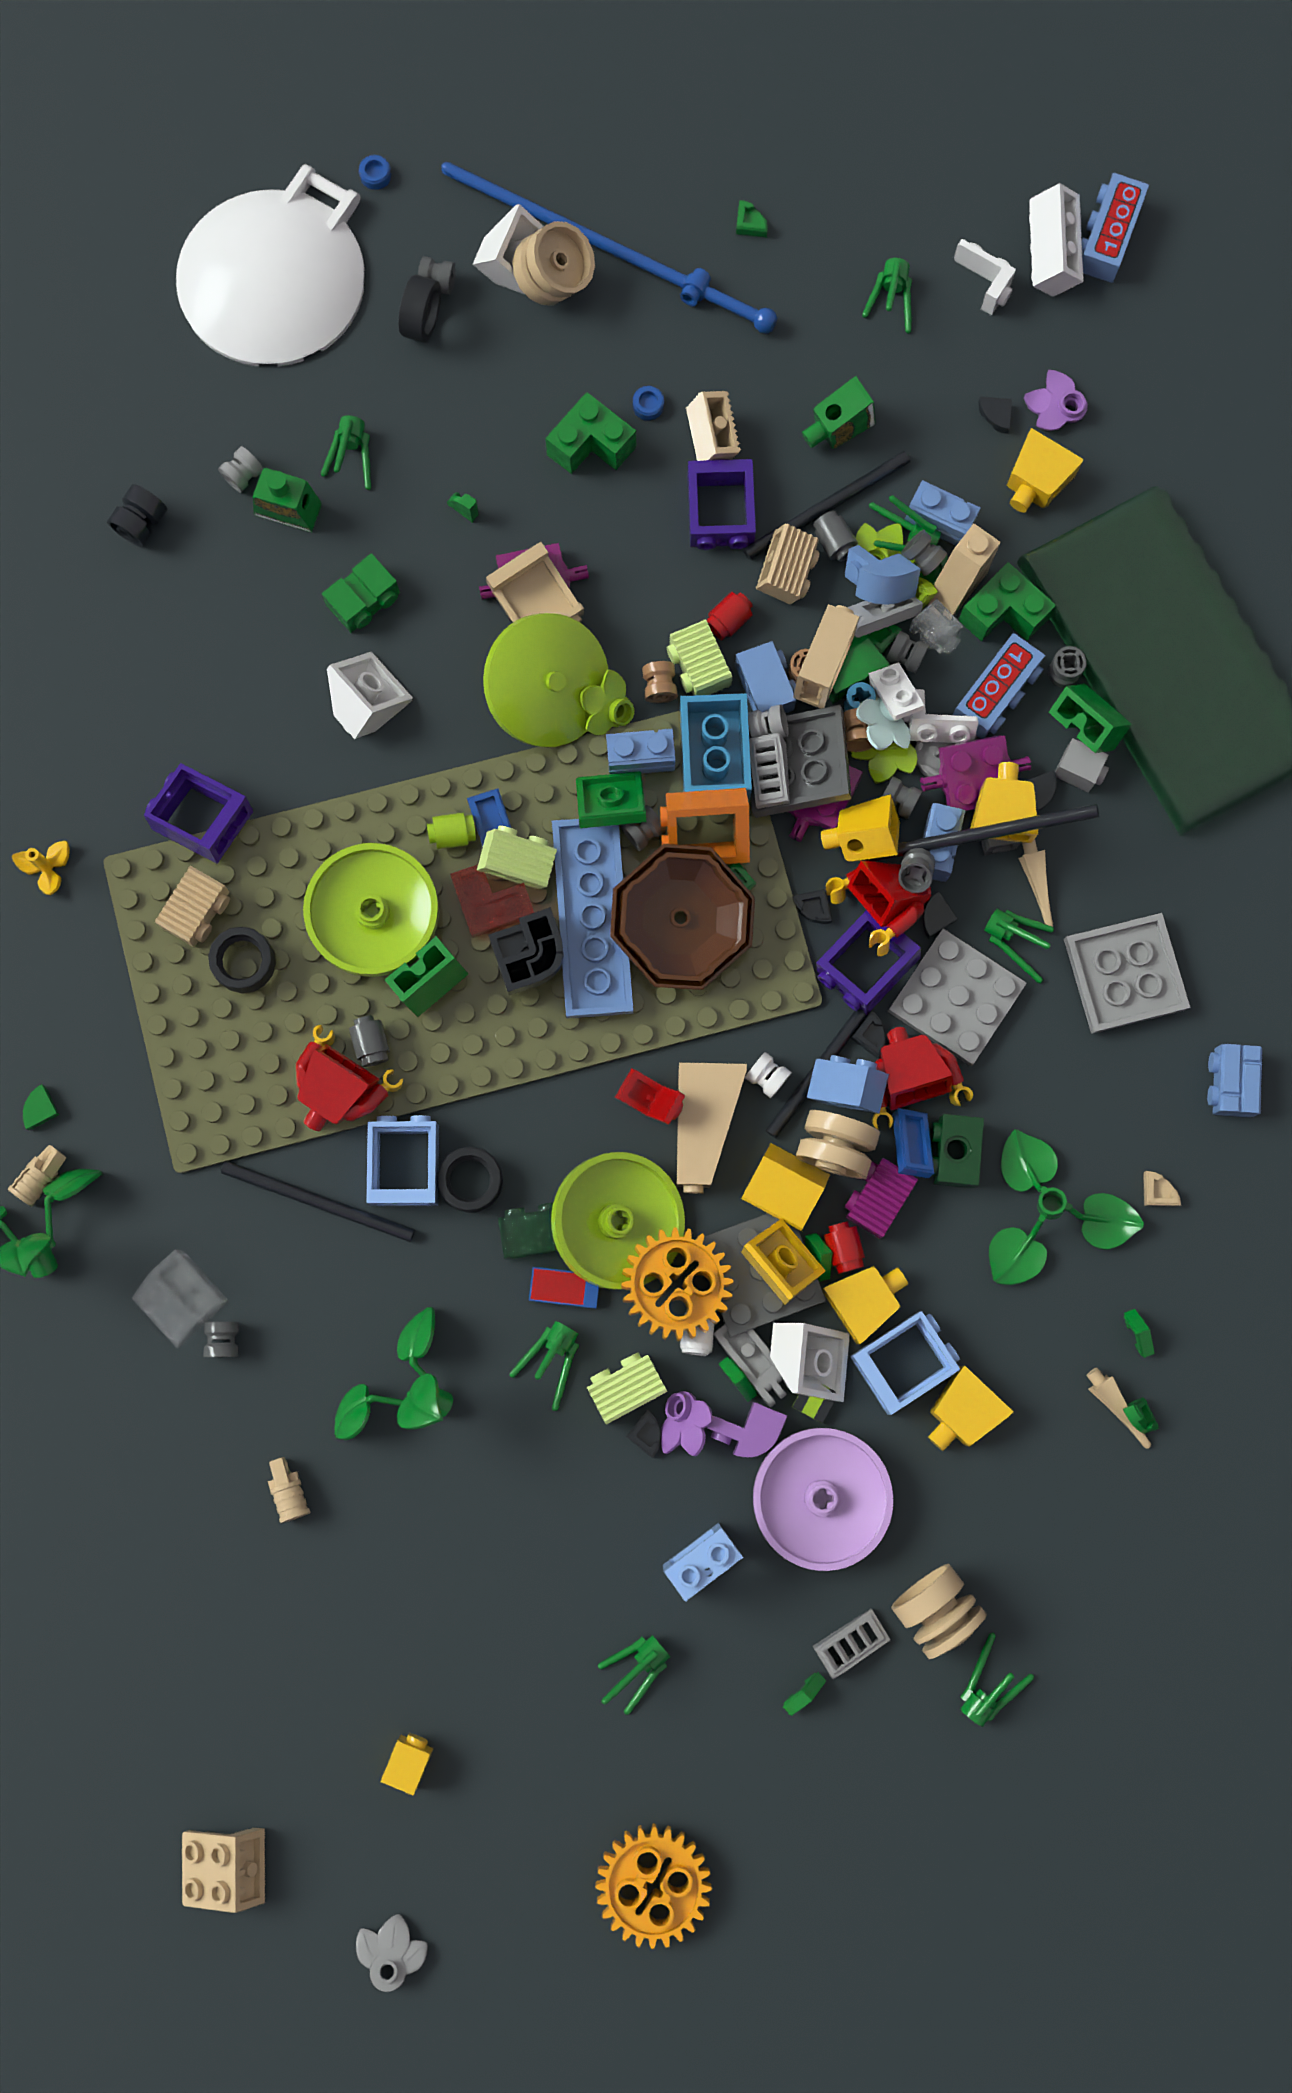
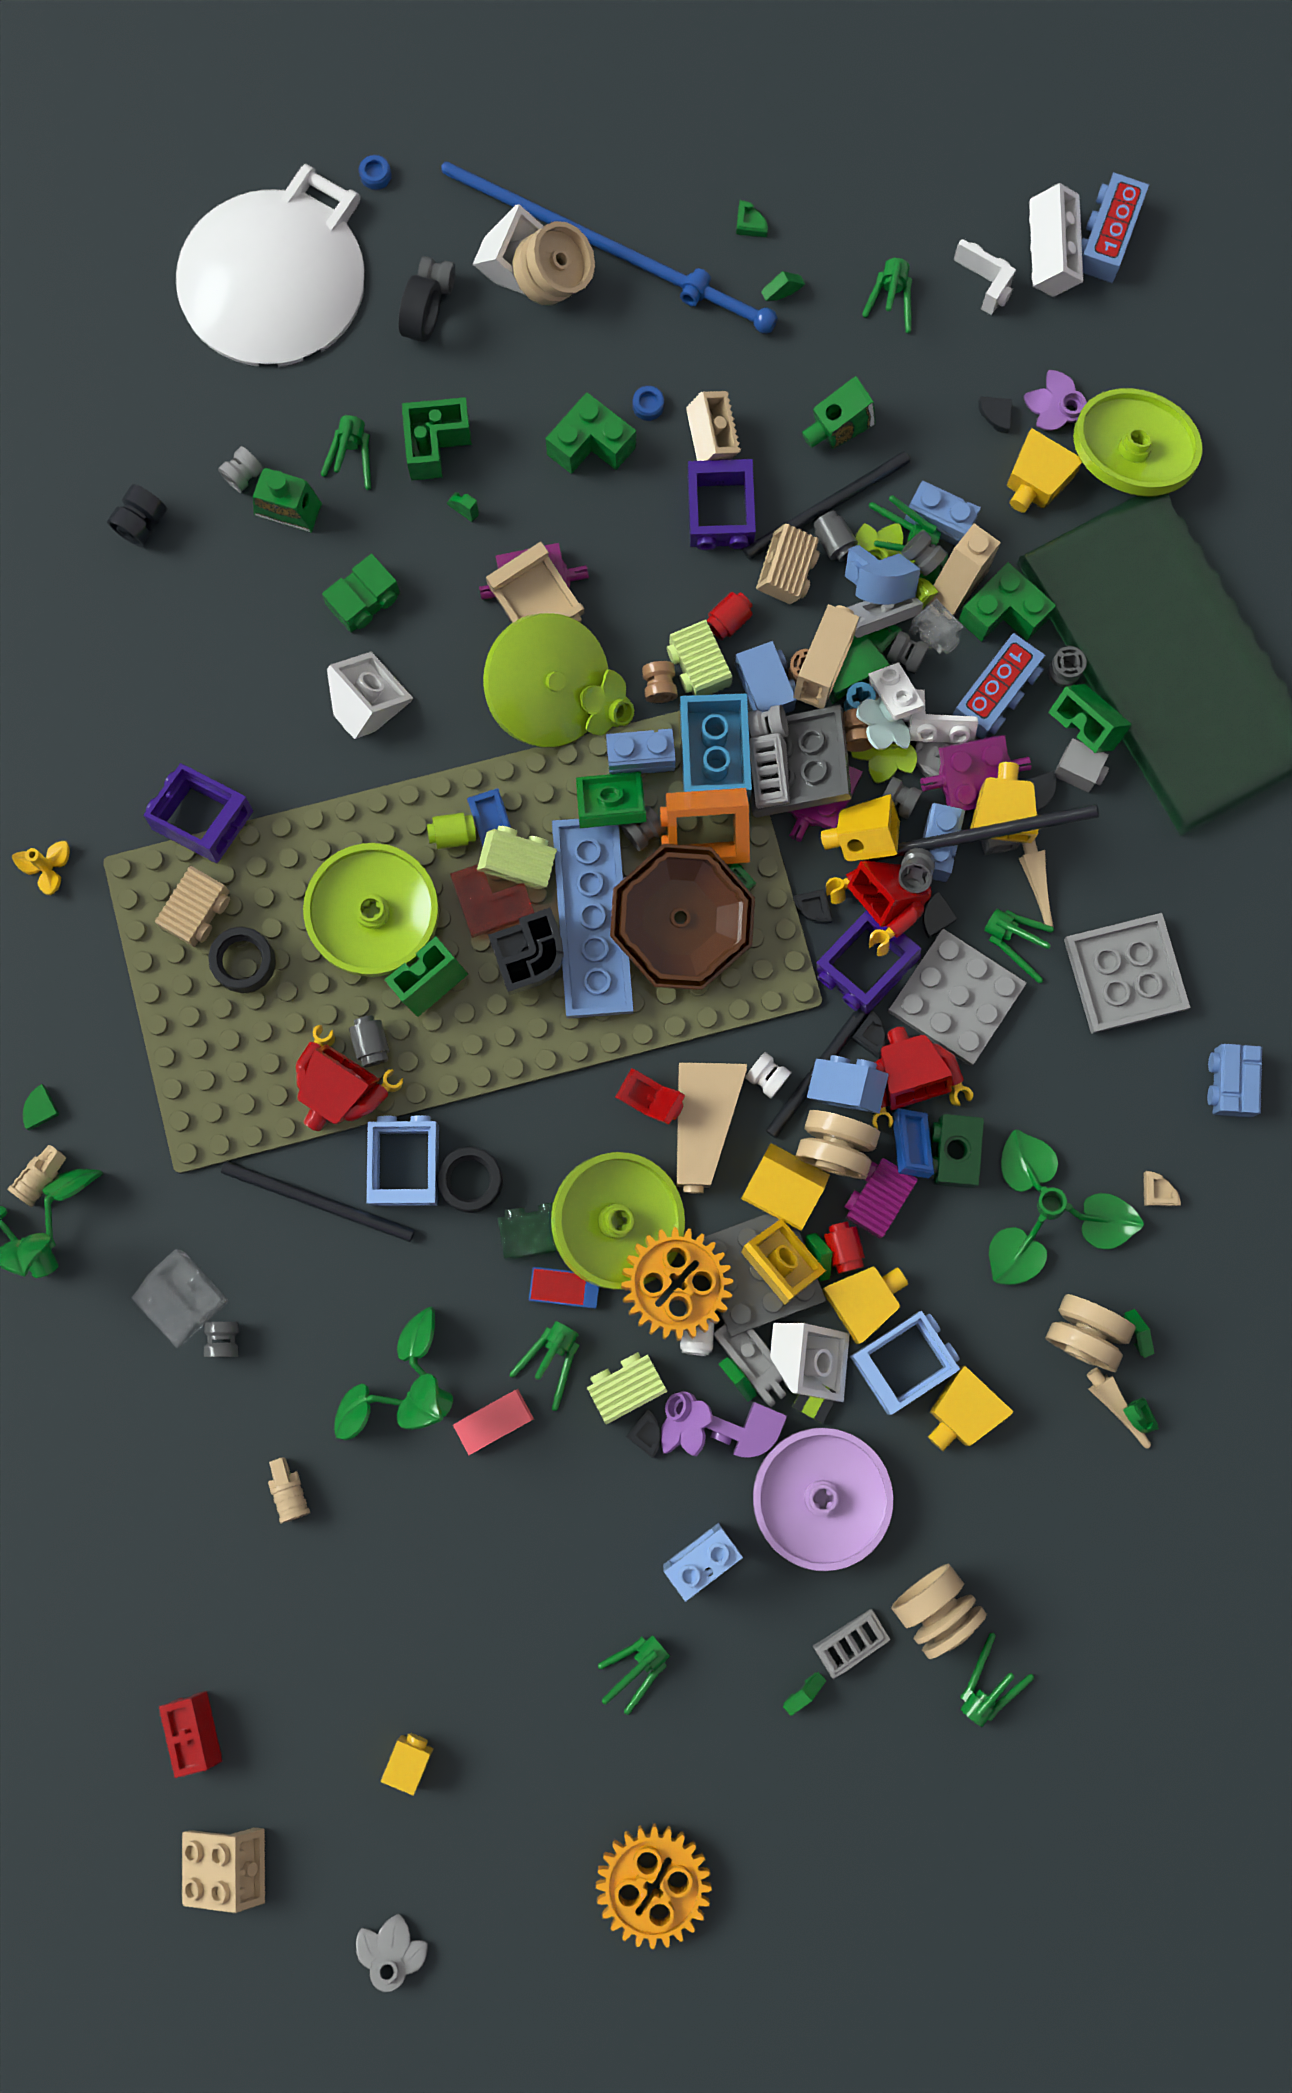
none -> red hinge [159,1691,223,1778]
none -> green brick [402,397,472,480]
none -> coral slope [453,1389,534,1455]
none -> green tile [761,271,805,301]
none -> tan wheel [1045,1294,1136,1372]
none -> lime dish [1073,388,1202,496]

